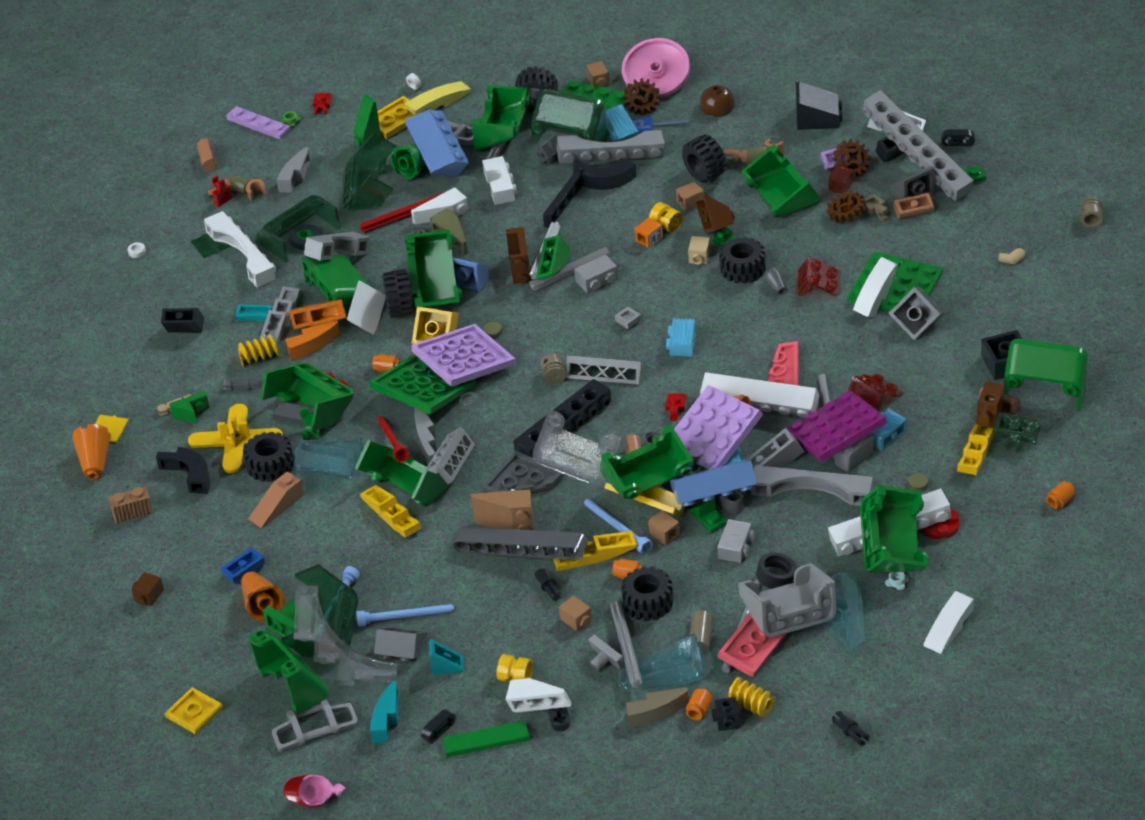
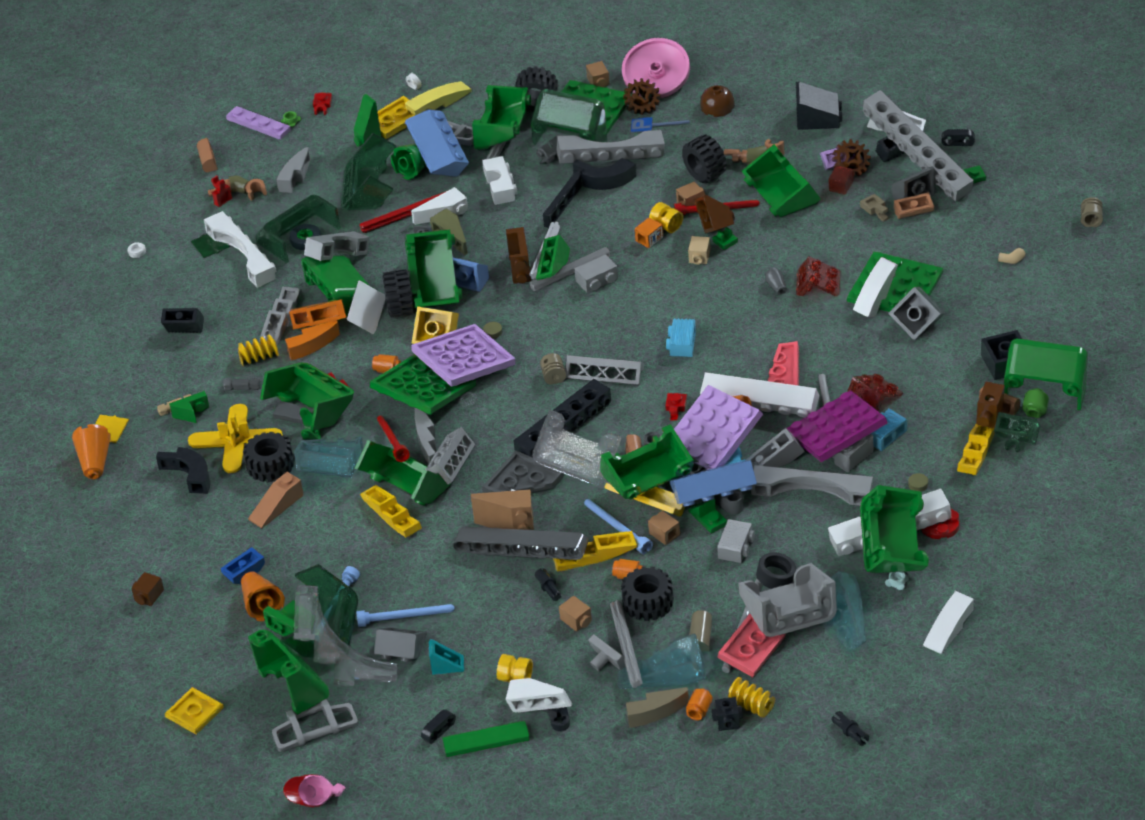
medium nougat brick [108,487,153,523] -> none
teal tile [235,305,274,321] -> none
teal slope [370,681,399,743] -> none
medium azure brick [601,104,638,142] -> none
light grey plate [615,307,641,329] -> none
black tyre [719,237,766,284] -> none
reddish brown gear [827,190,867,224] -> none
orange brick [1046,481,1076,509] -> none
none -> red piece [674,200,760,215]
none -> bright green head [1022,388,1049,418]

